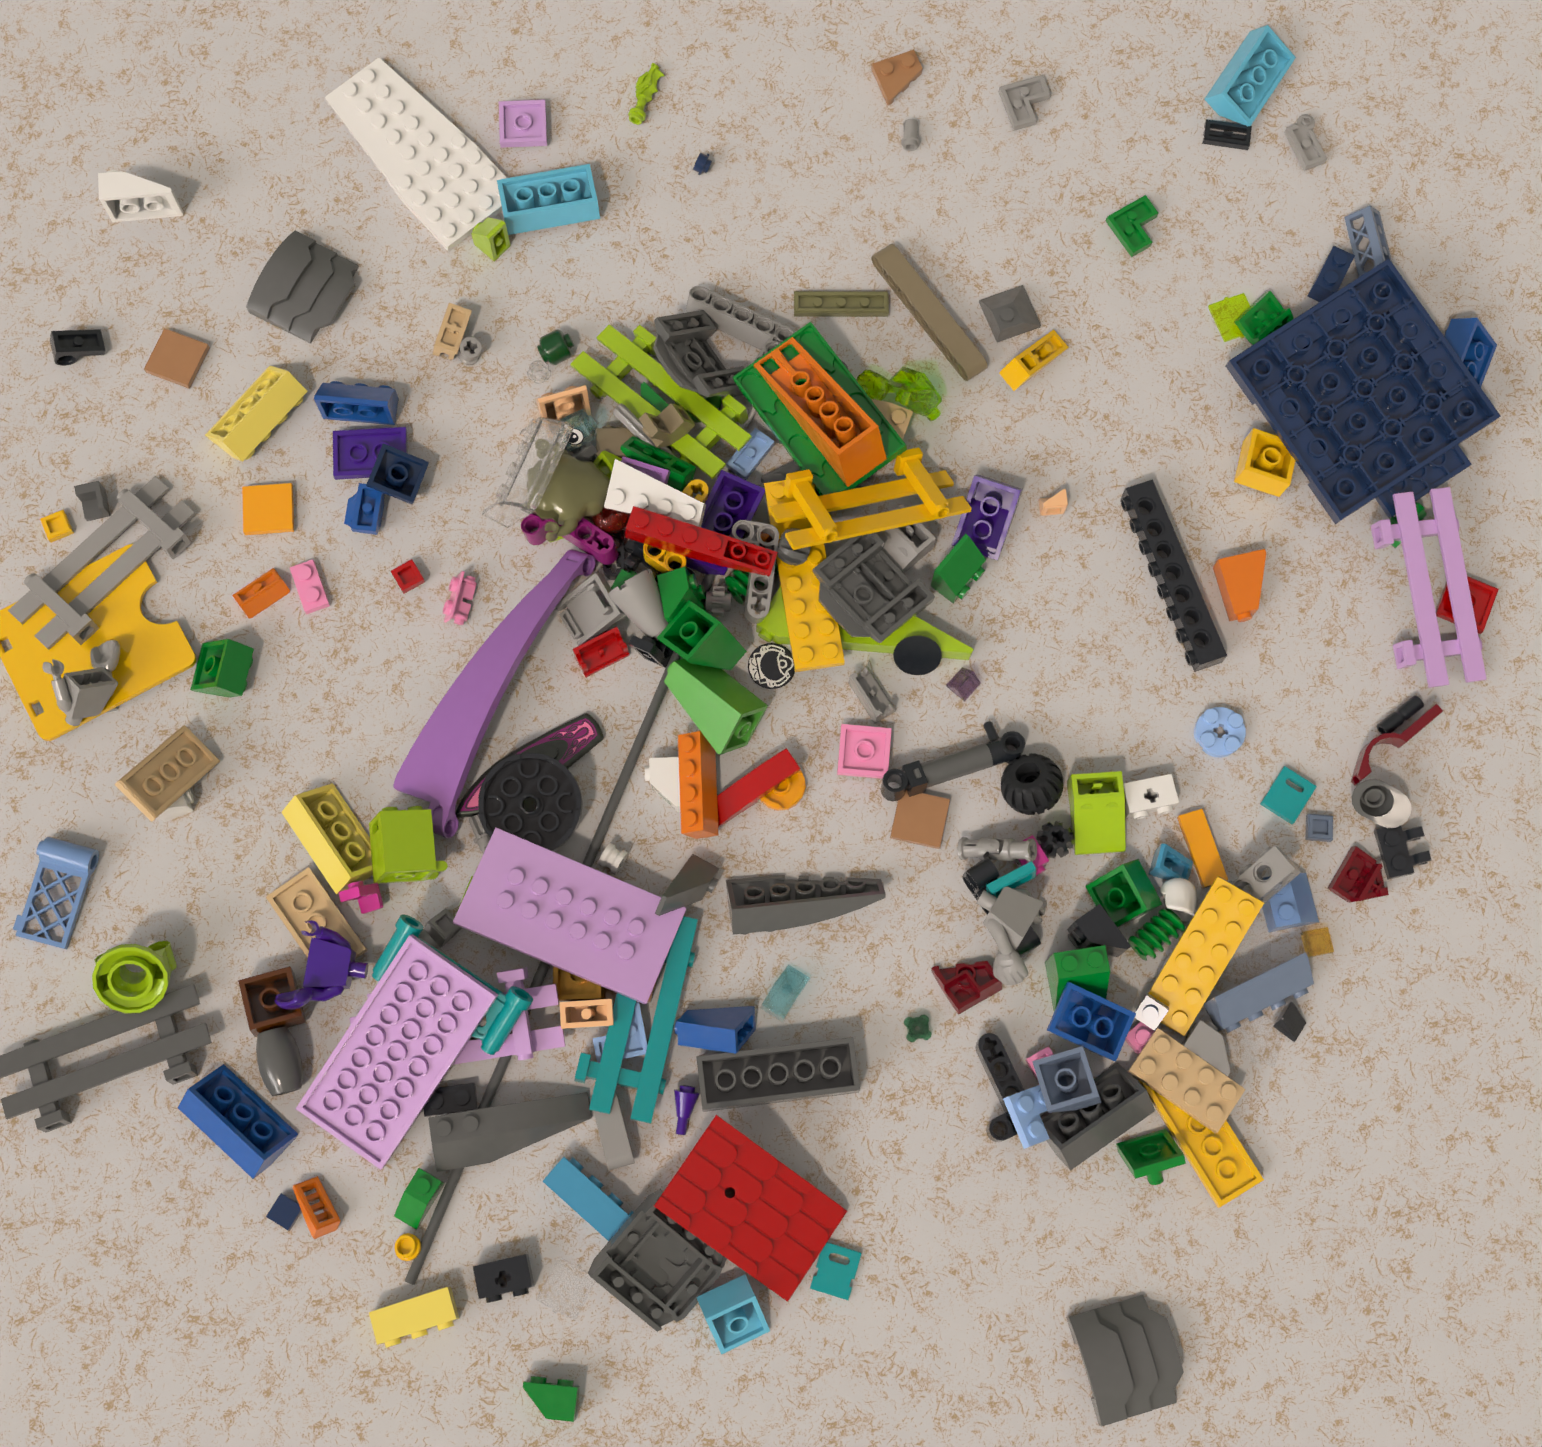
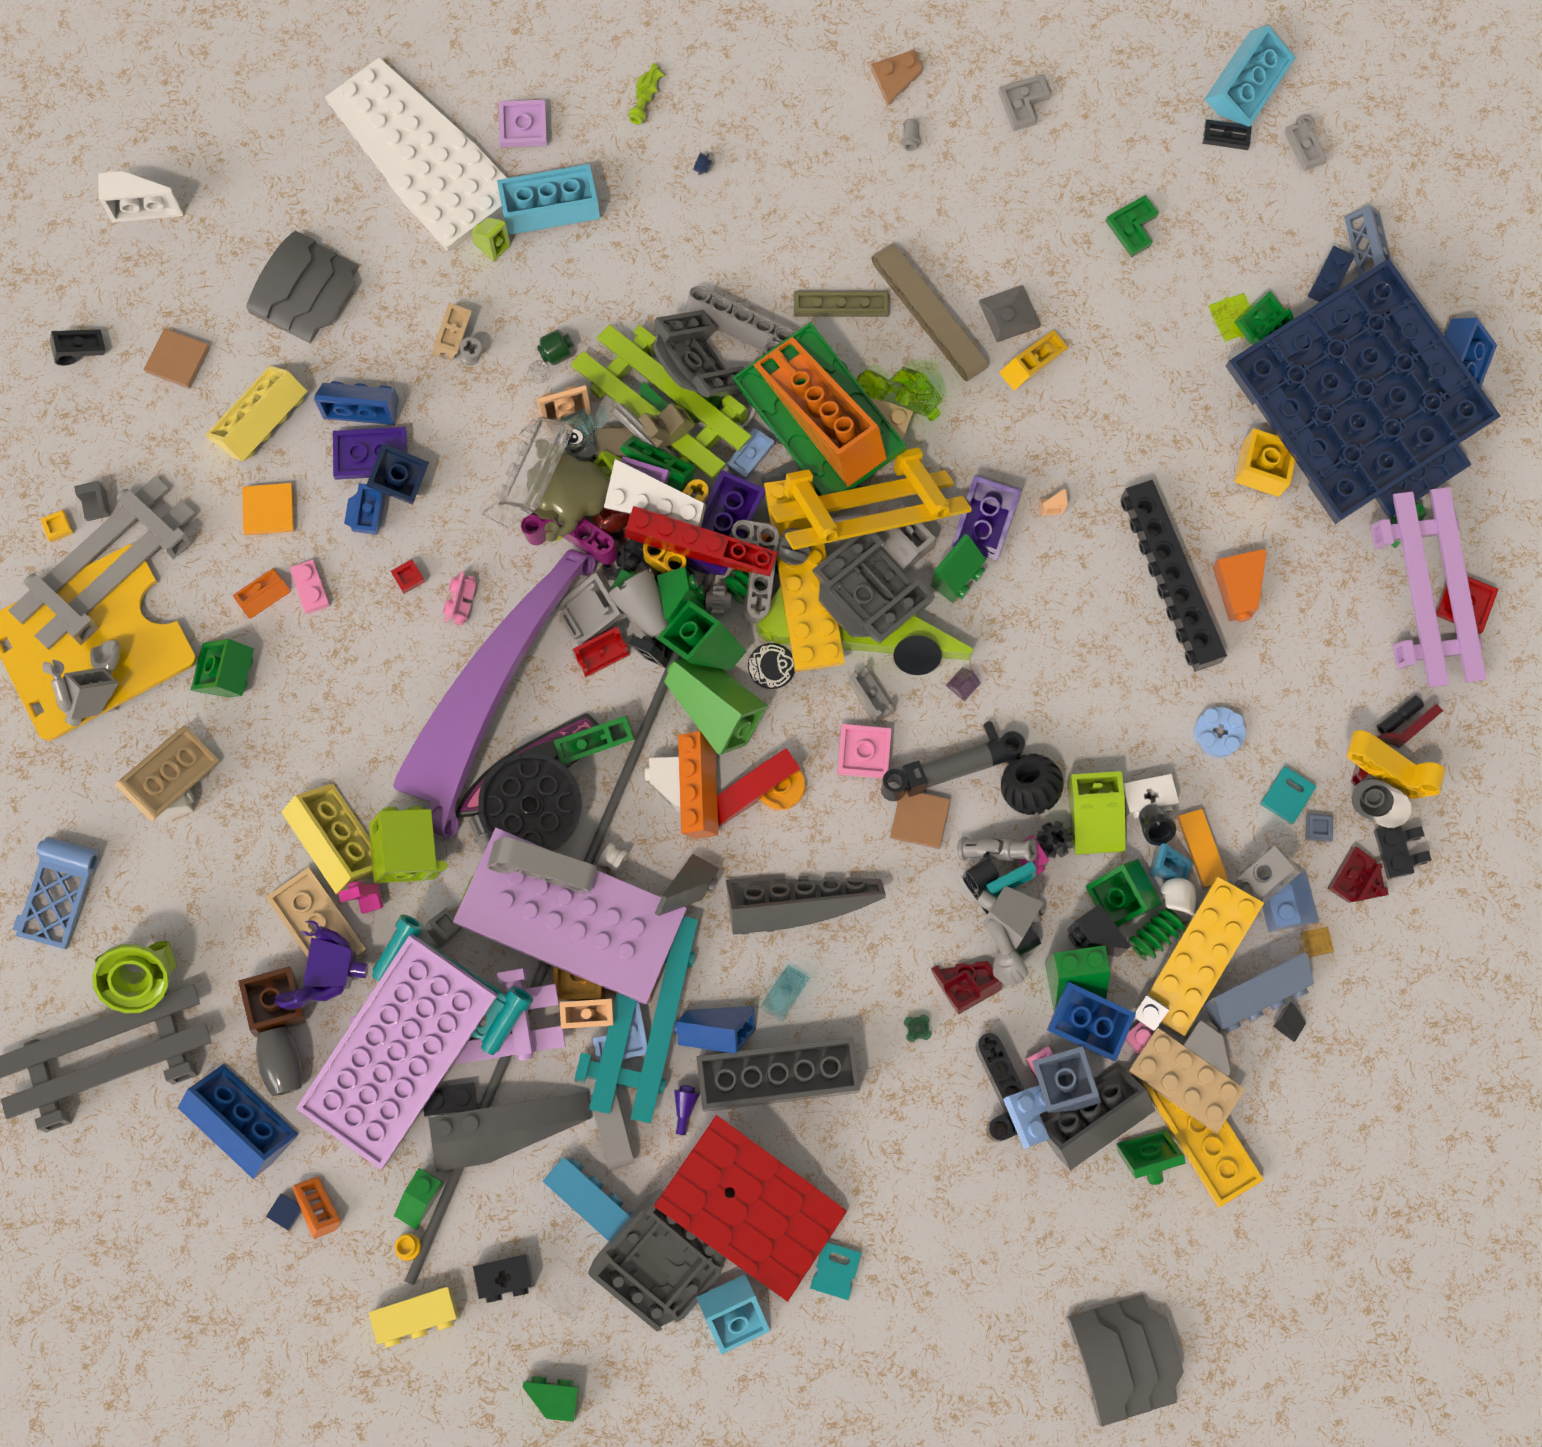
none -> light grey beam [487,837,597,894]
none -> green slope [554,715,636,764]
none -> black piece [1138,804,1177,846]
none -> yellow beam [1346,730,1446,799]

